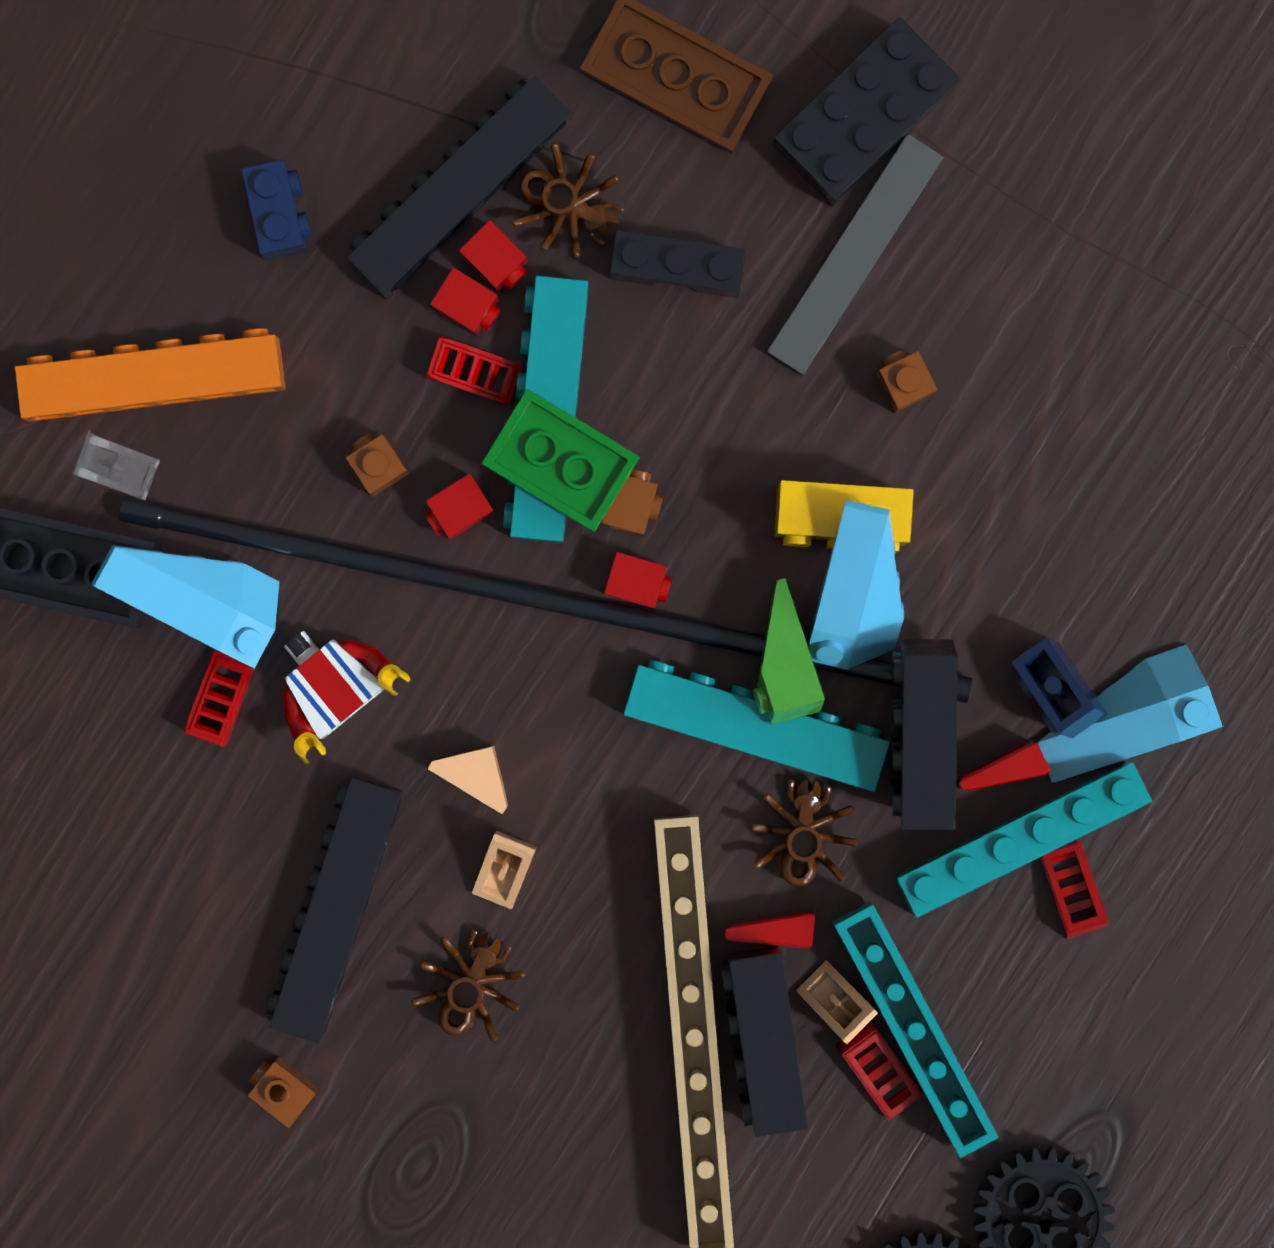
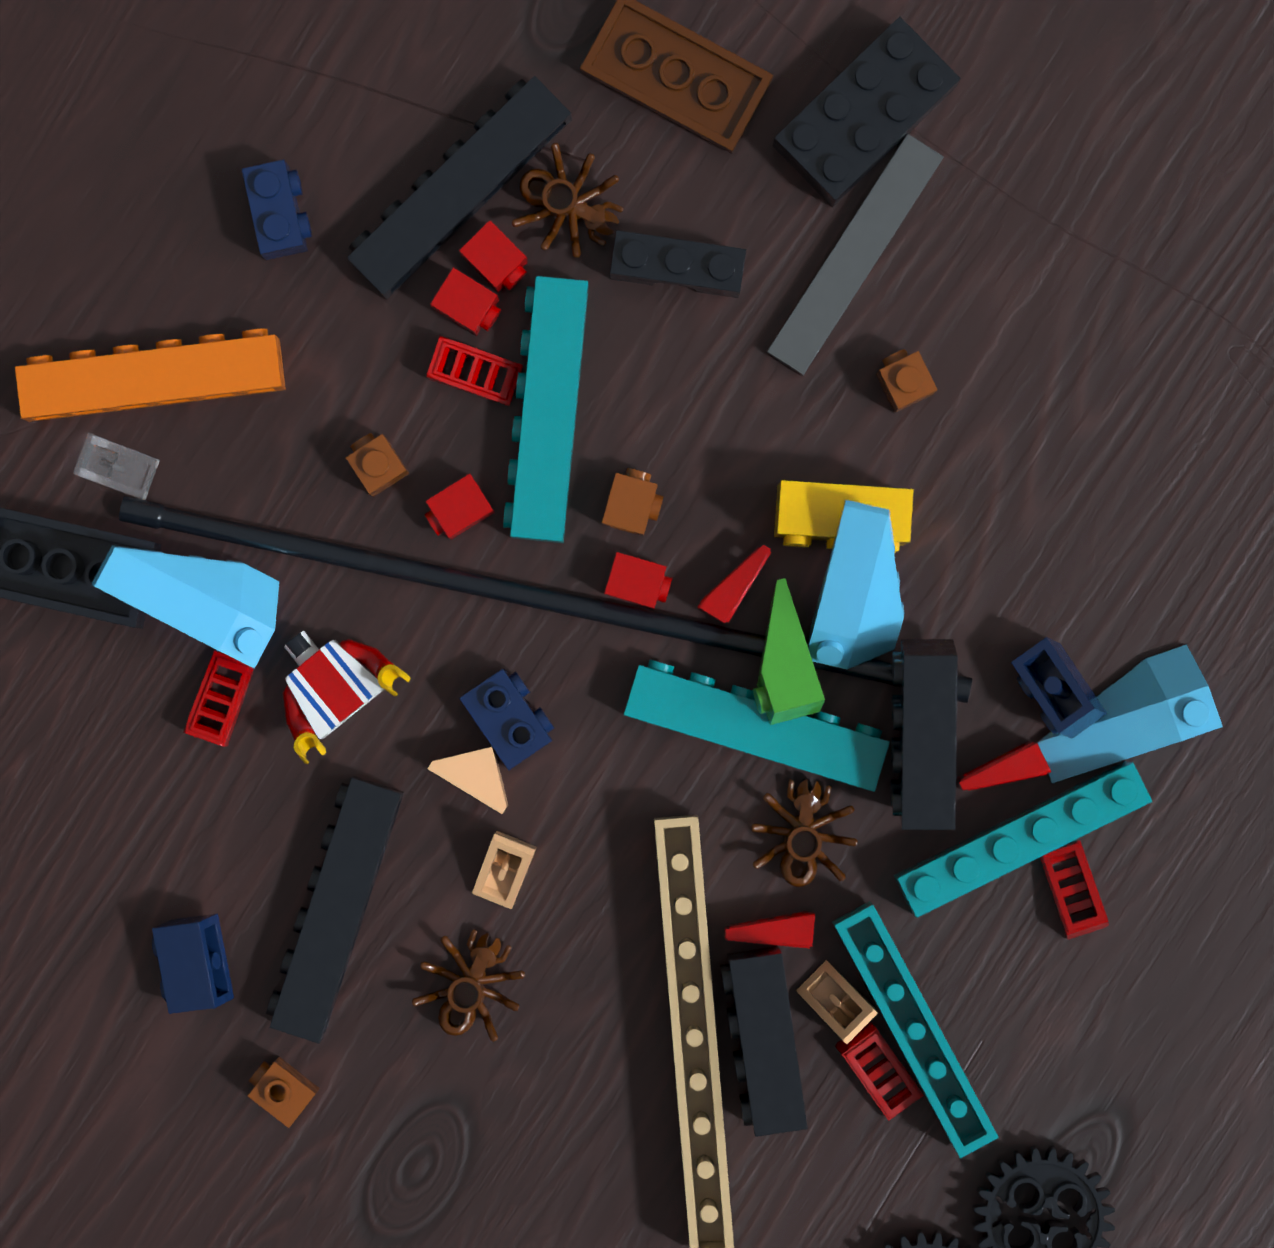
green plate [482,389,640,533] -> none
none -> dark blue brick [152,913,234,1014]
none -> dark blue brick [460,669,555,771]
none -> red slope [697,545,772,624]

